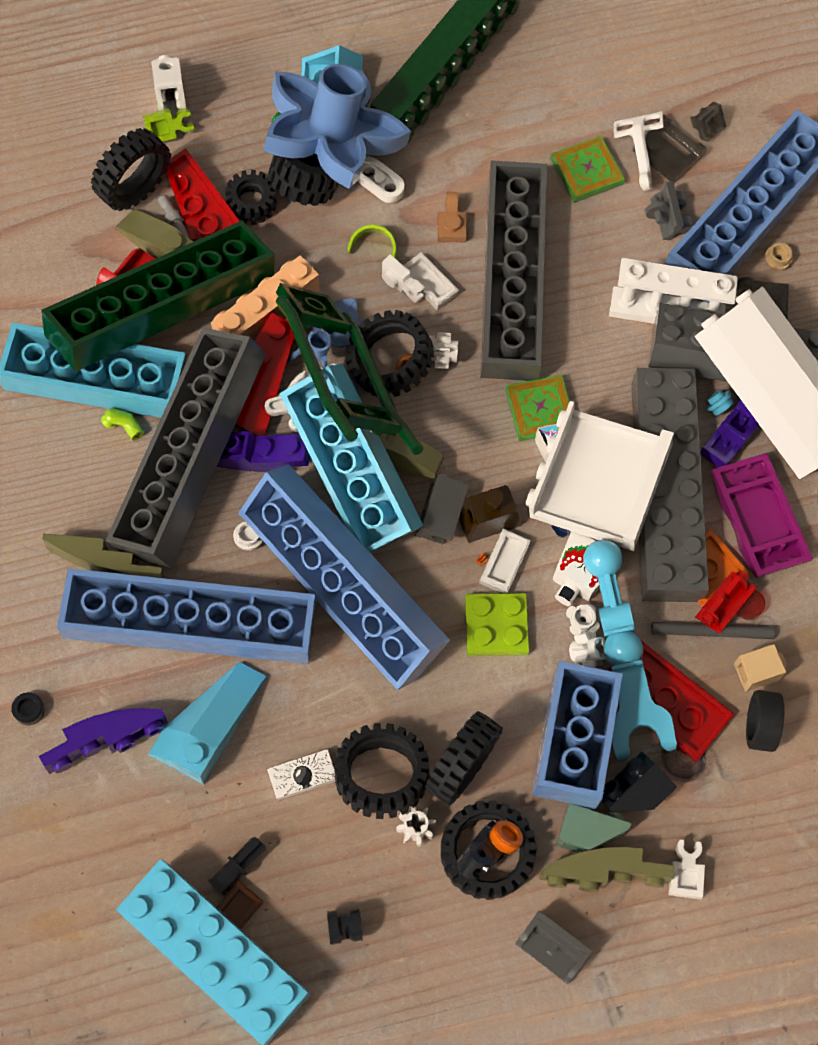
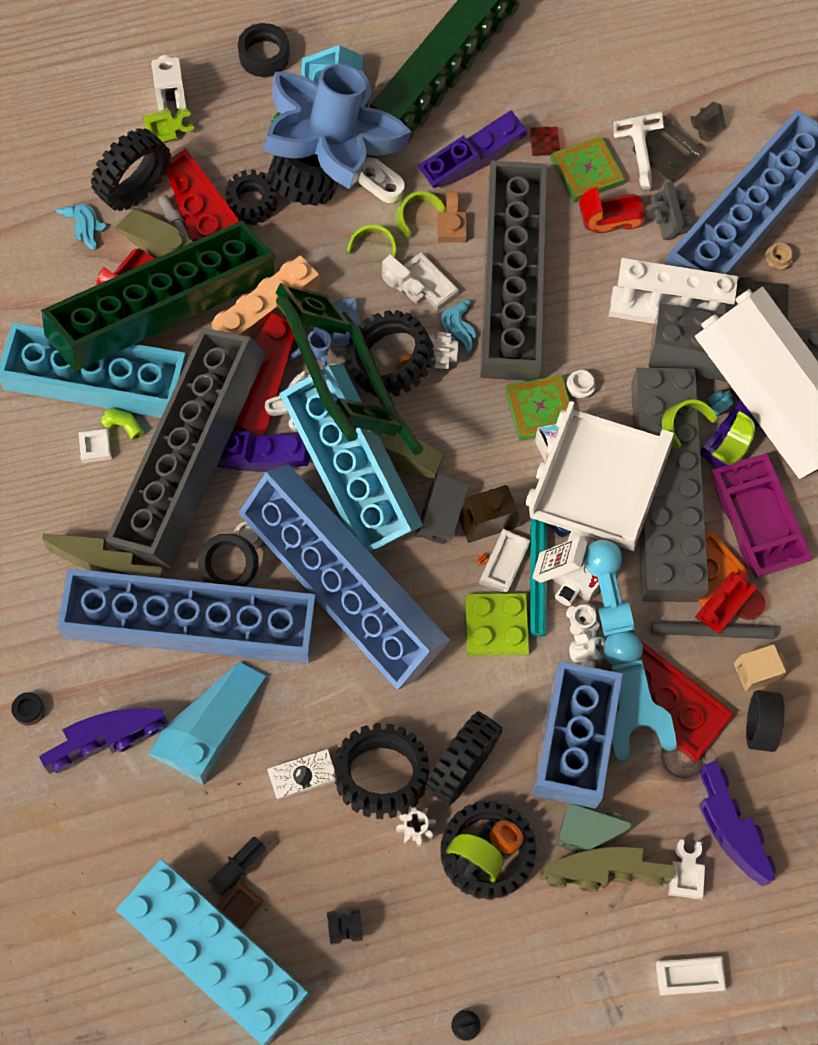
dark grey hinge [515,911,592,984] -> none
black slope [601,751,677,812] -> none
none -> medium azure piece [56,204,106,250]
none -> white tile [78,428,112,463]
none -> black tyre [198,534,259,587]
none -> black tyre [237,23,290,77]
none -> lime helmet [395,191,446,237]
none -> dark purple slope [418,110,527,188]
none -> medium azure piece [441,299,476,355]
none -> lime helmet [446,834,504,882]
none -> black piece [451,1010,481,1041]
none -> clear red tile [529,126,560,156]
none -> teal axle [530,518,547,637]
none -> white tile [533,537,587,583]
none -> white plate [566,370,596,399]
none -> red animal [579,186,646,233]
none -> white tile [656,956,727,996]
none -> lime helmet [662,399,717,449]
none -> dark purple slope [699,761,776,887]
none -> lime helmet [711,412,755,465]

